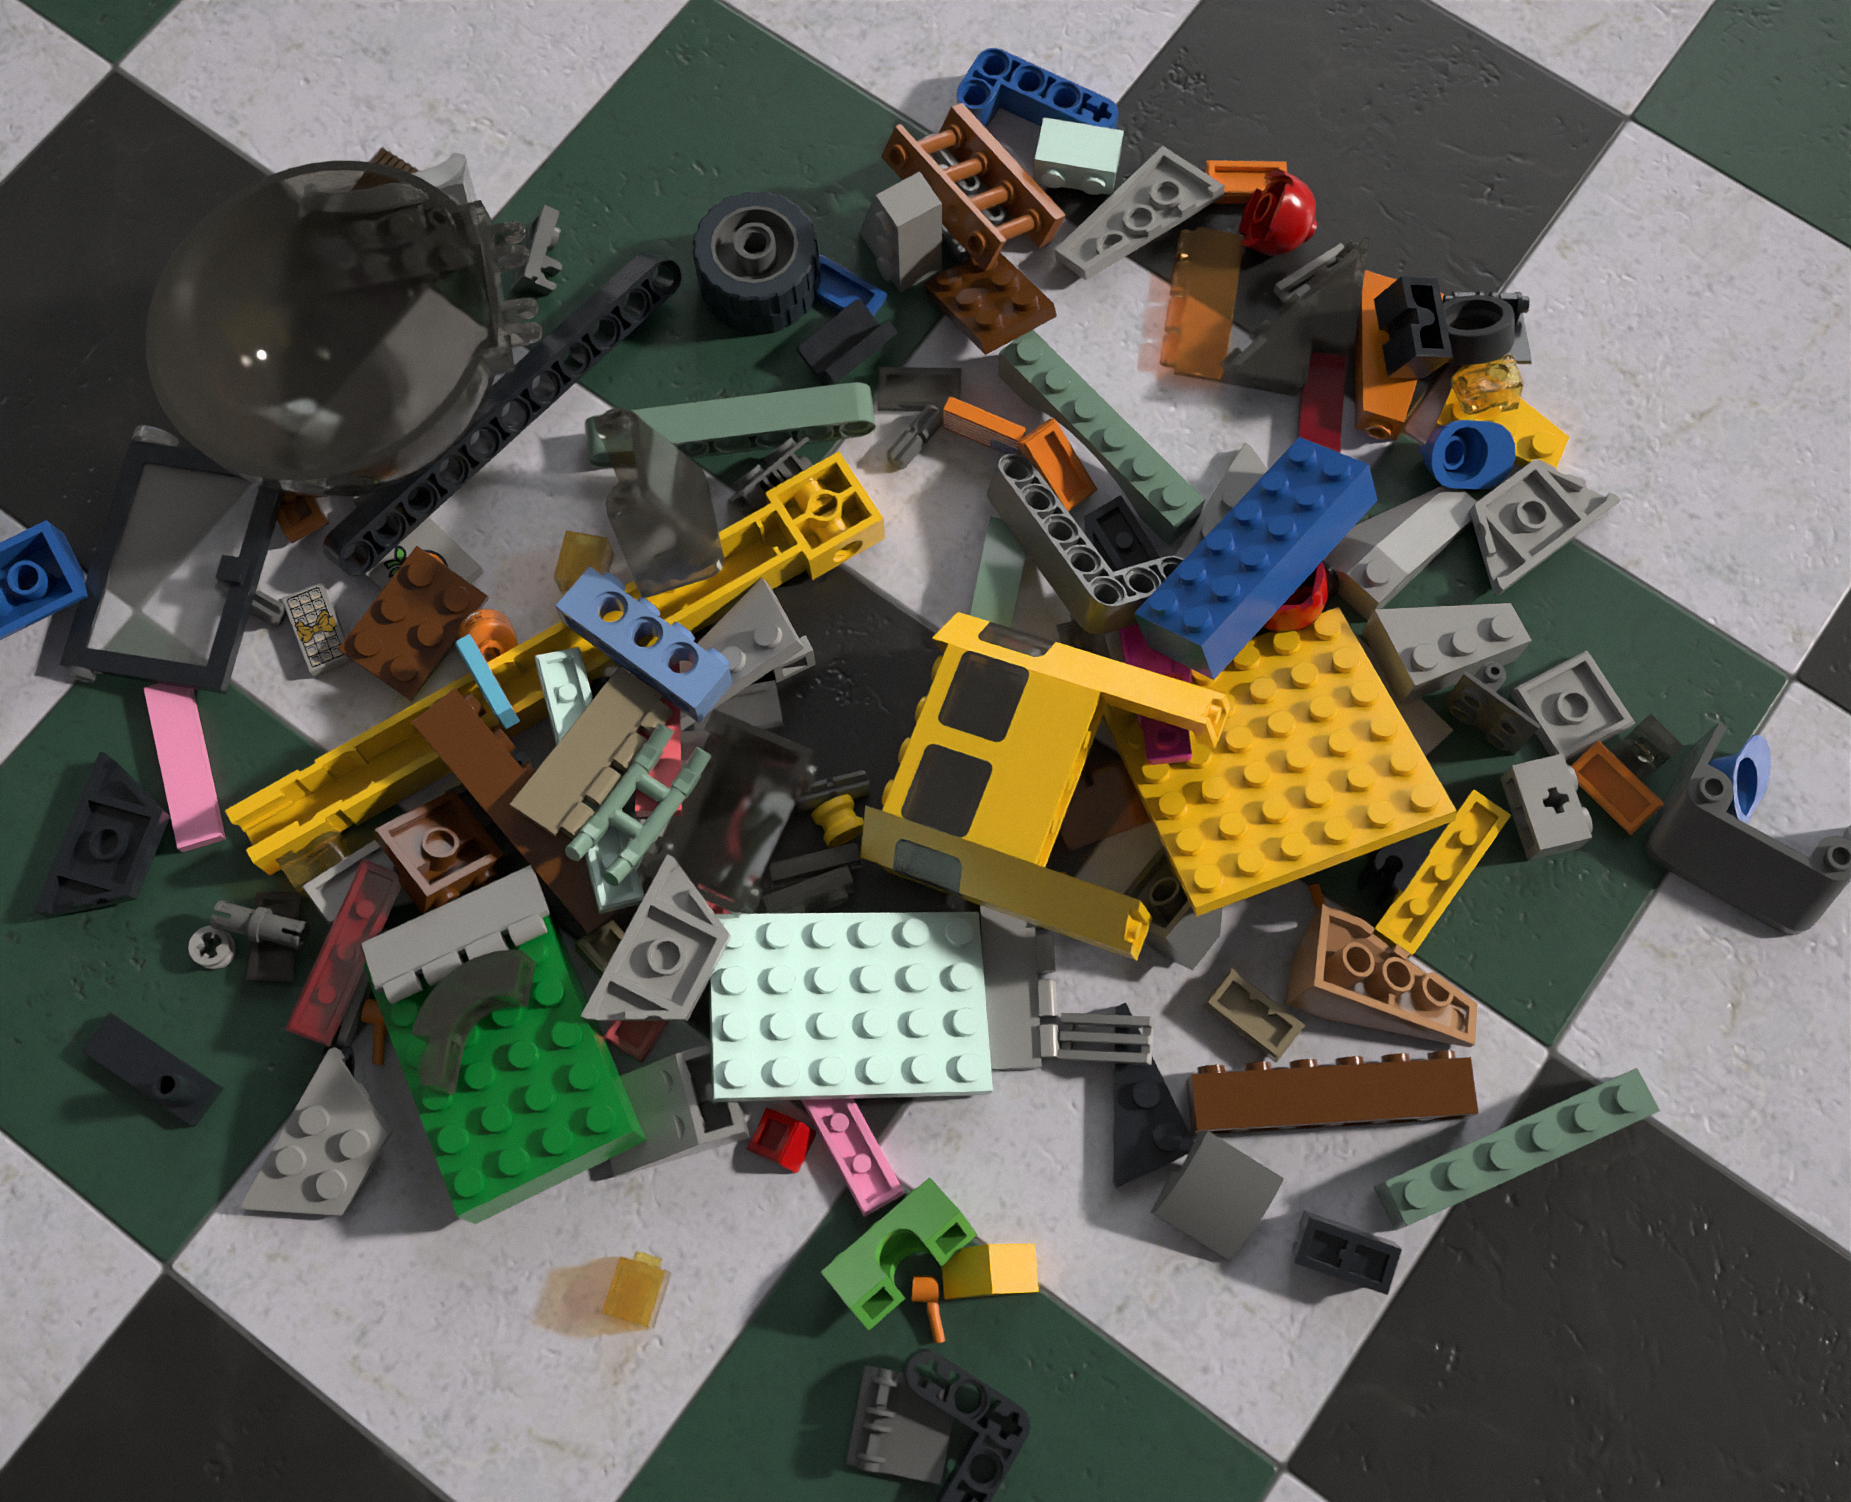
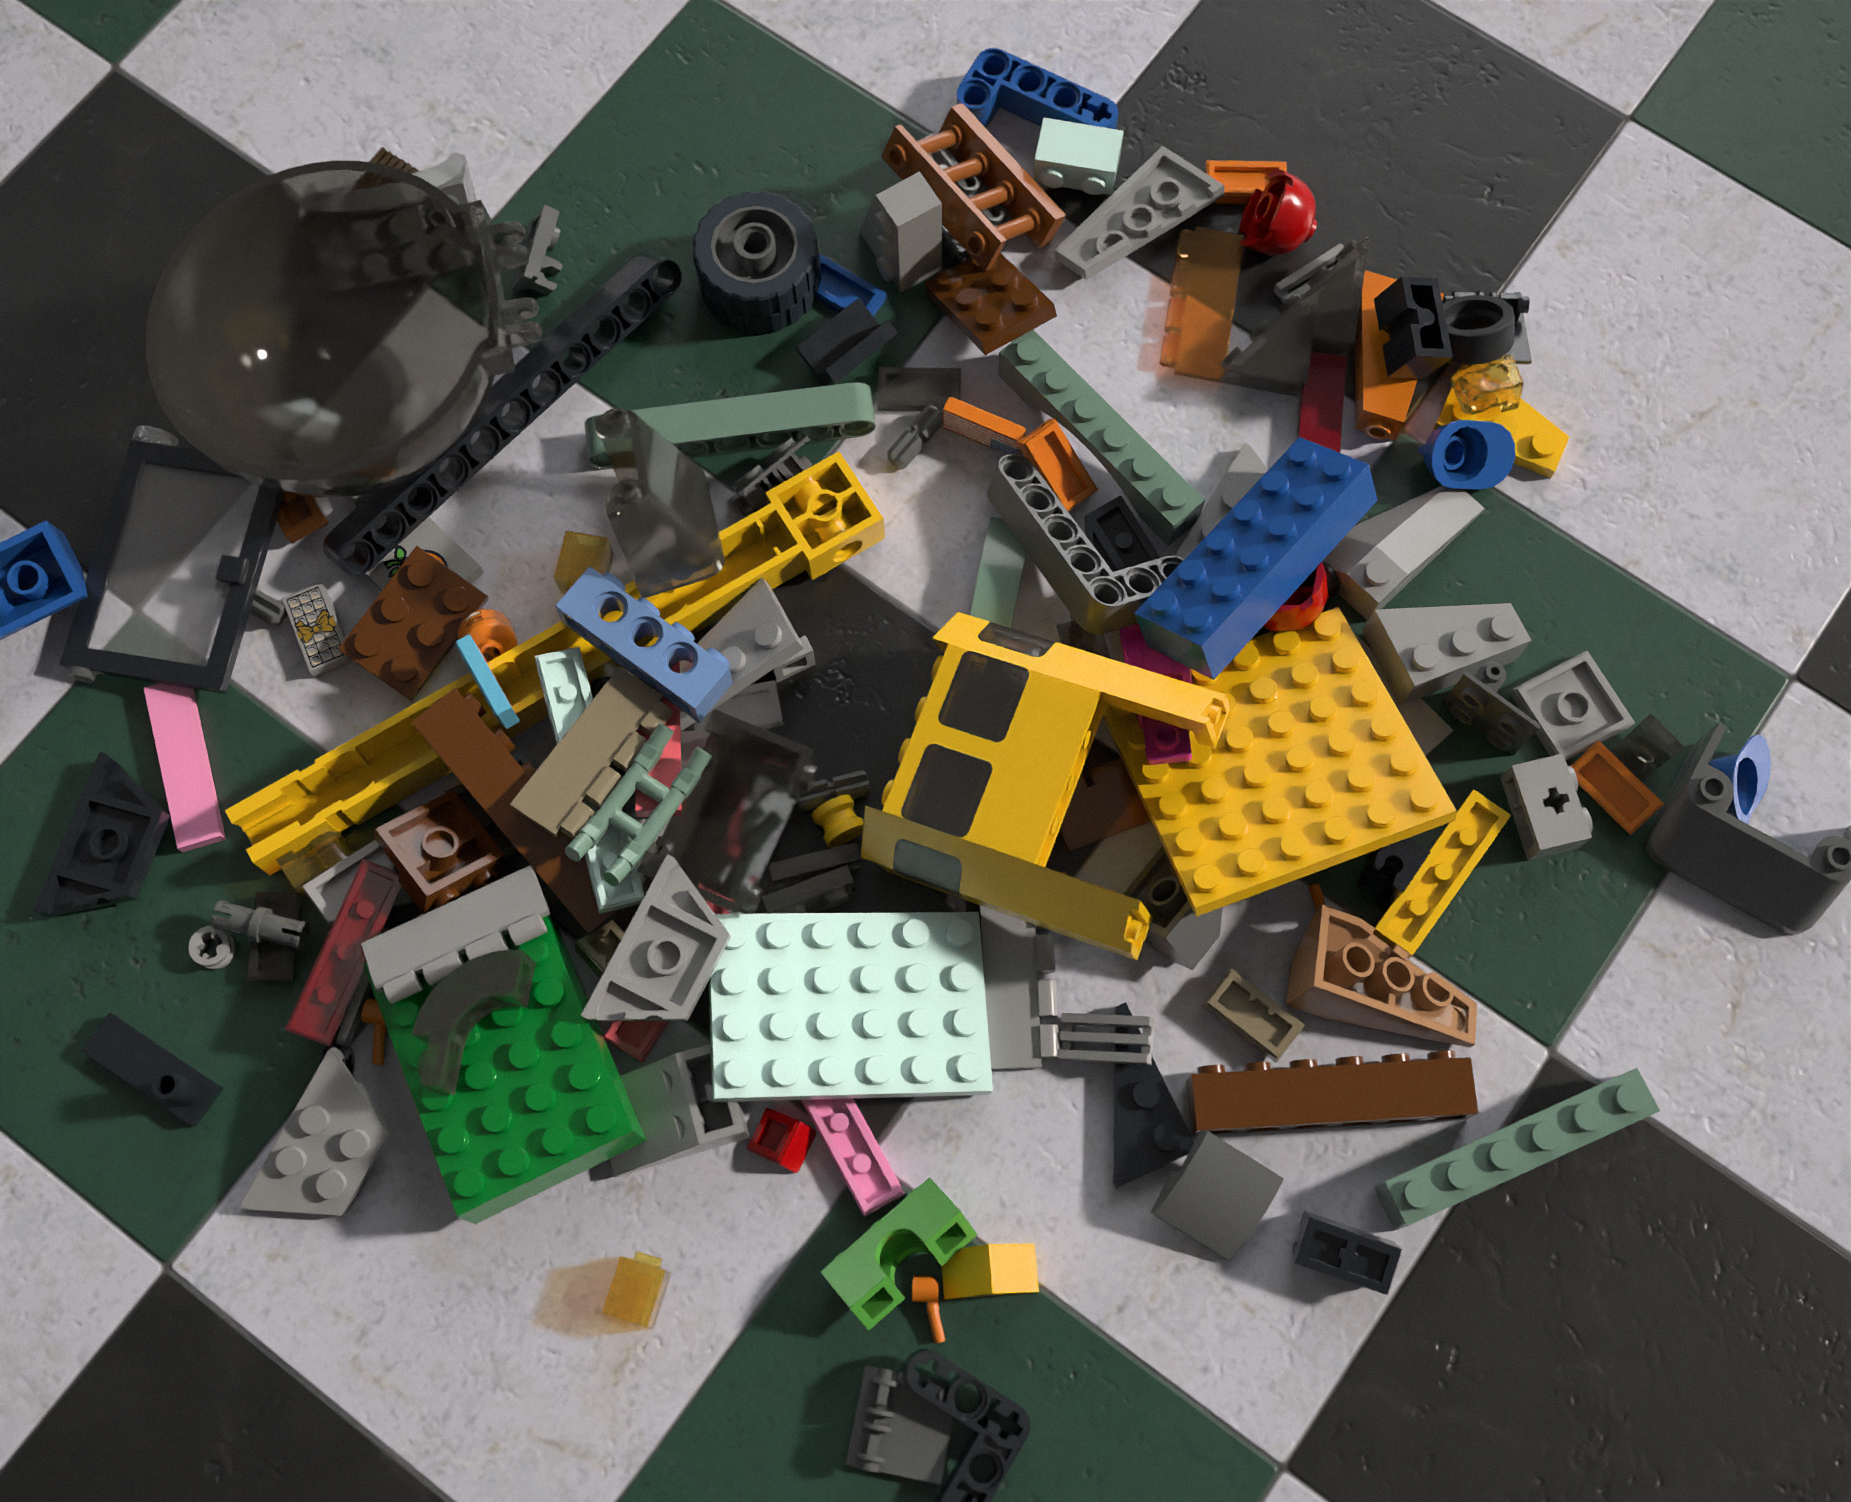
light grey wing [1469,459,1621,596] -> none

